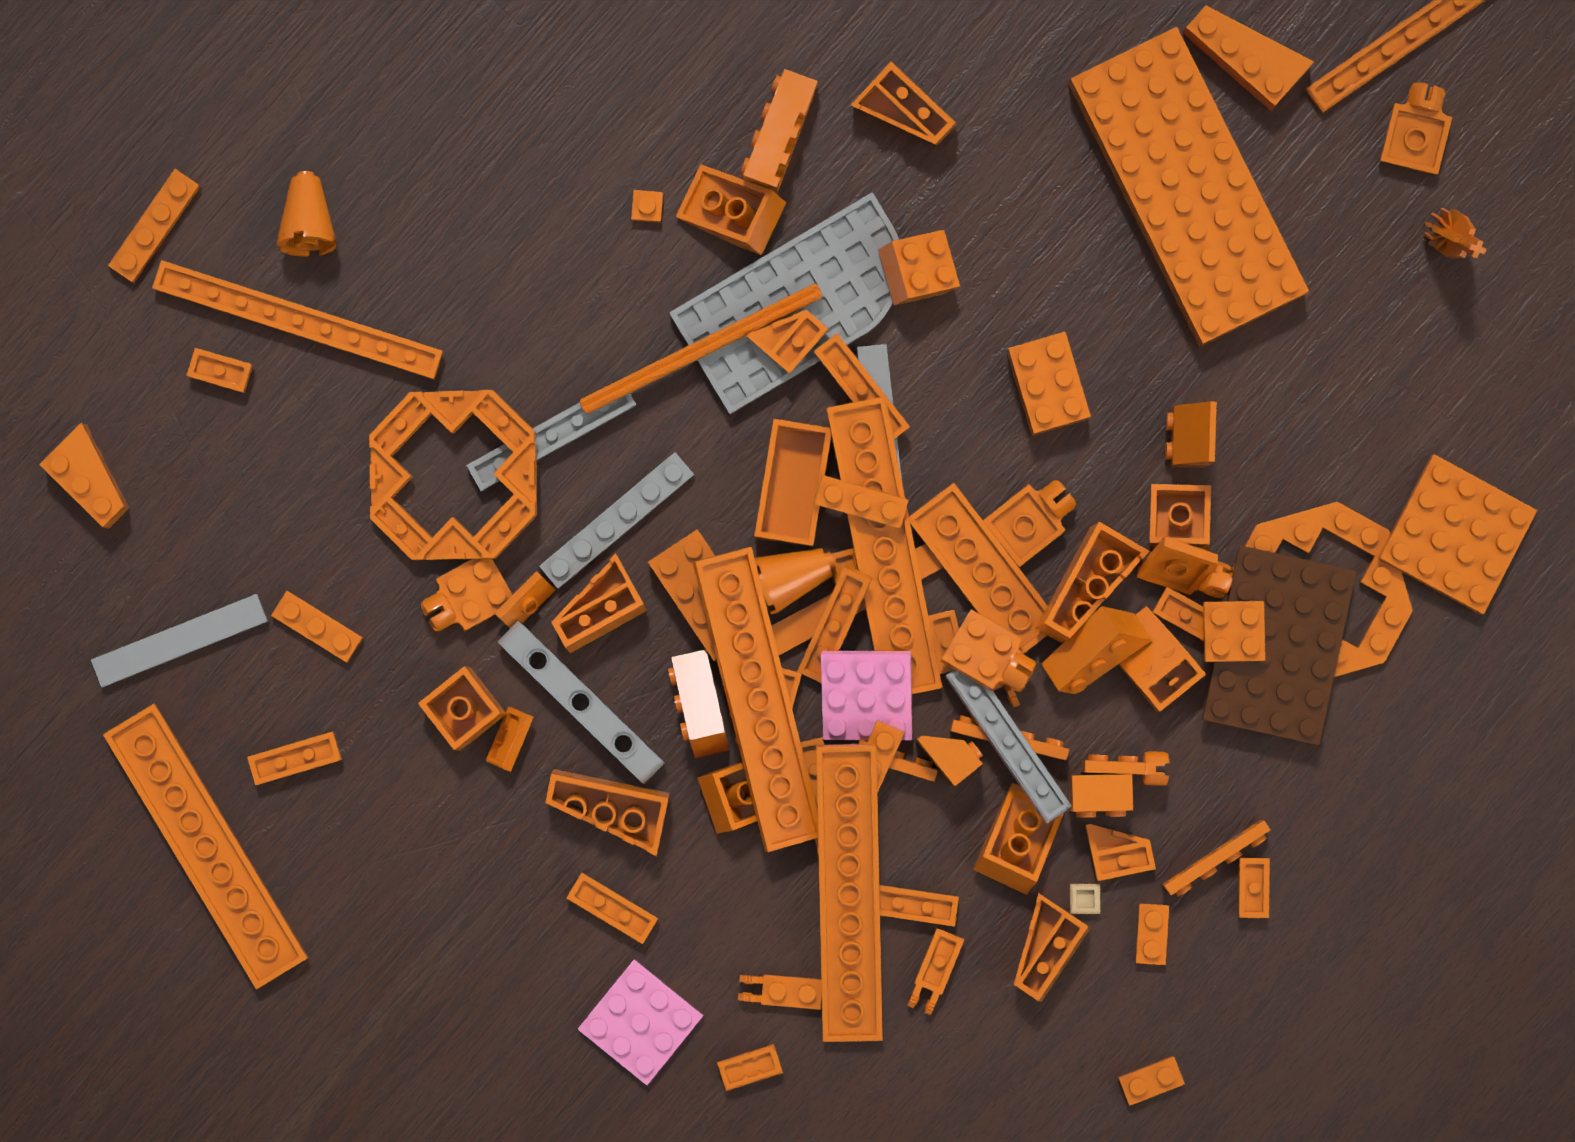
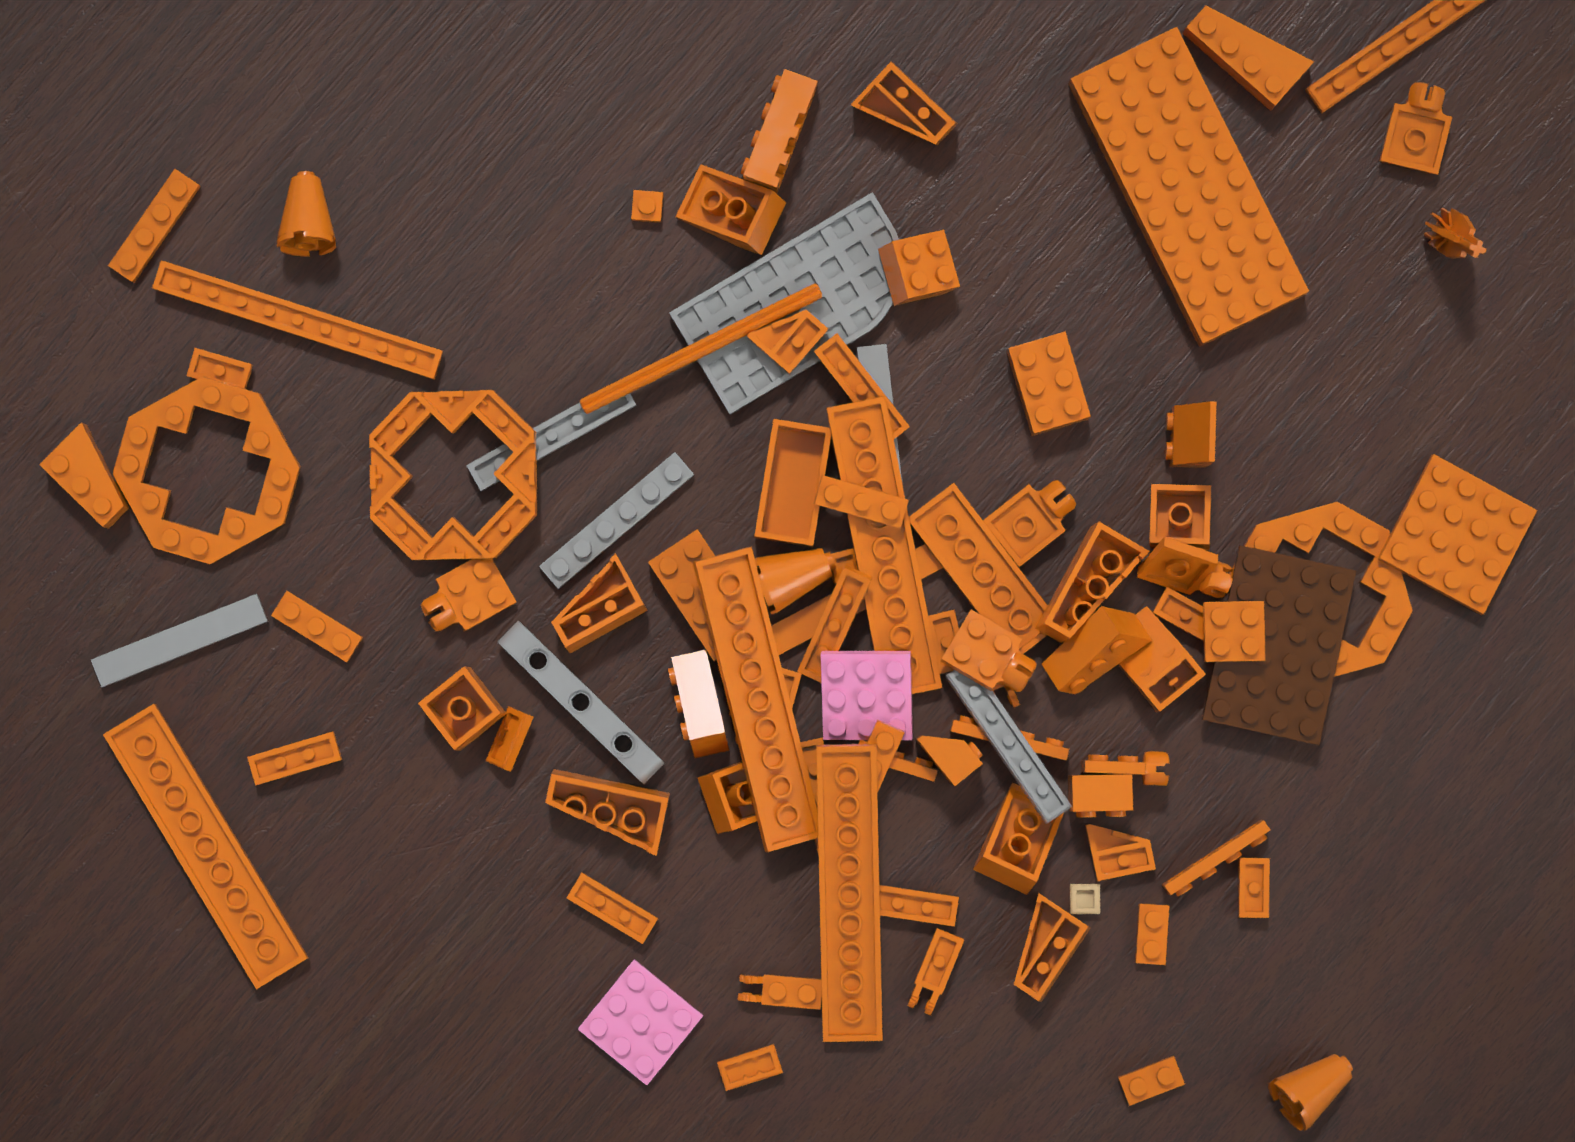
orange plate [495,571,555,628] -> none
none -> orange plate [113,377,301,564]
none -> orange cone [1268,1054,1353,1131]

